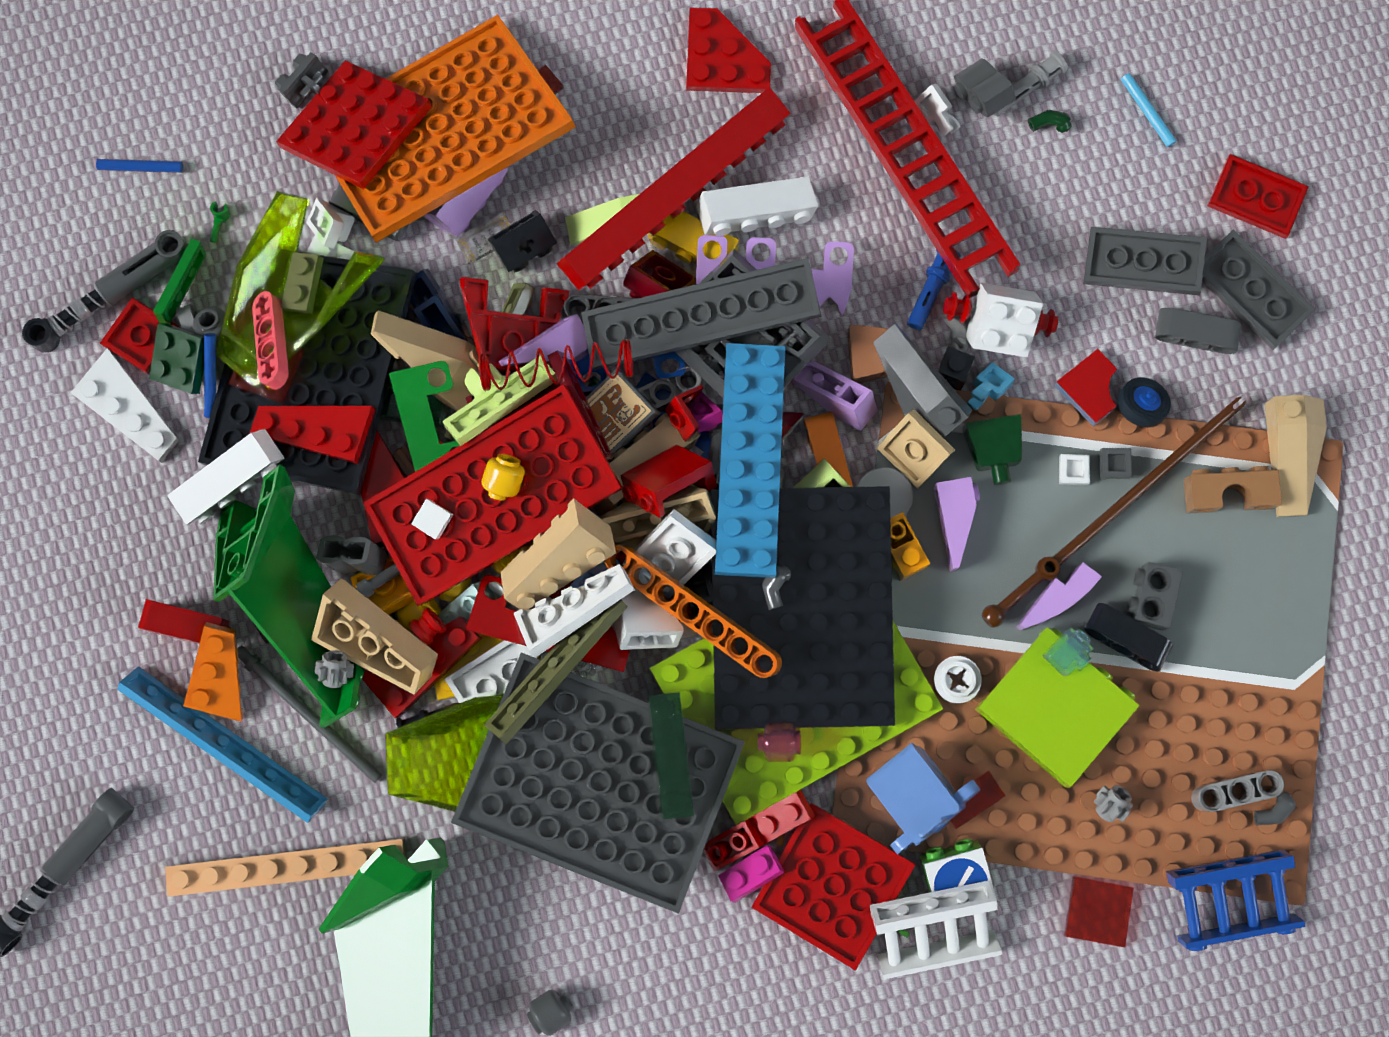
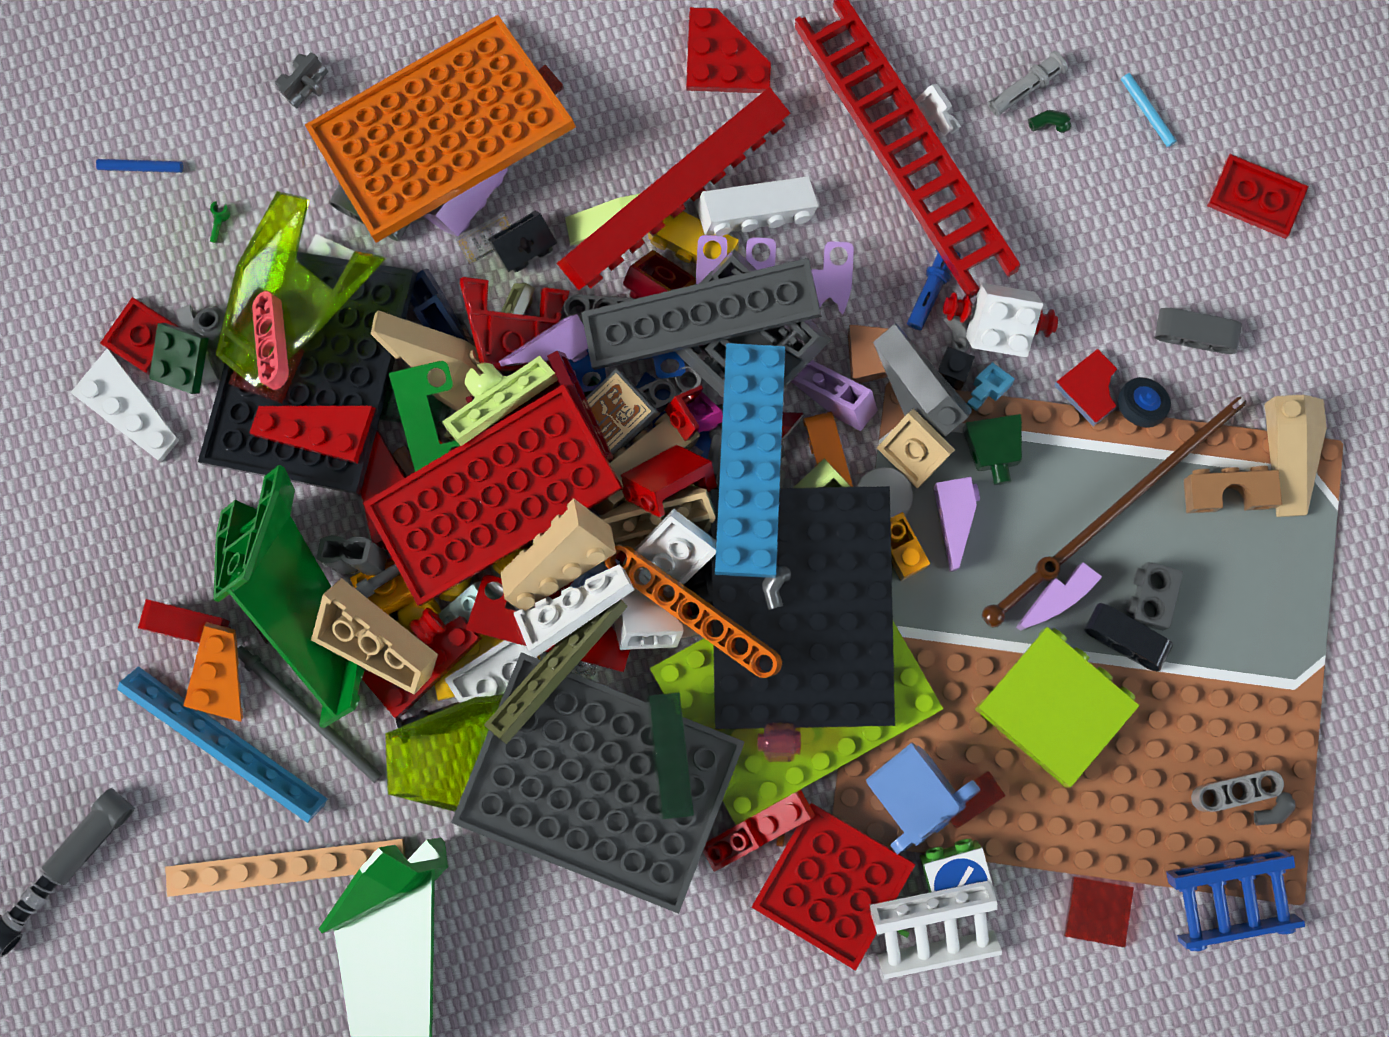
piece [22,230,188,353] -> none
green tile [153,238,206,324] -> none
white brick [167,429,284,525] -> none
blue bar [204,333,216,418] -> none
red plate [276,60,432,190] -> none
olive plate [281,252,324,314] -> none
white slope [307,198,355,249] -> none
light grey gear [315,650,354,688] -> none
white tile [411,499,454,540] -> none
red piece [479,339,633,392] -> none
yellow head [481,454,525,501] -> none
dark grey head [527,990,574,1036] -> none
dark pink plate [718,845,784,903] -> none
white gear [934,656,982,704] -> none
dark grey brick [954,58,1016,117] -> none
clear light blue brick [1042,627,1094,676] -> none
white tile [1059,454,1090,485] -> none
dark grey plate [1083,227,1207,296] -> none
light grey gear [1094,785,1133,822] -> none
dark grey plate [1100,448,1132,479] -> none
dark grey plate [1202,229,1316,350] -> none

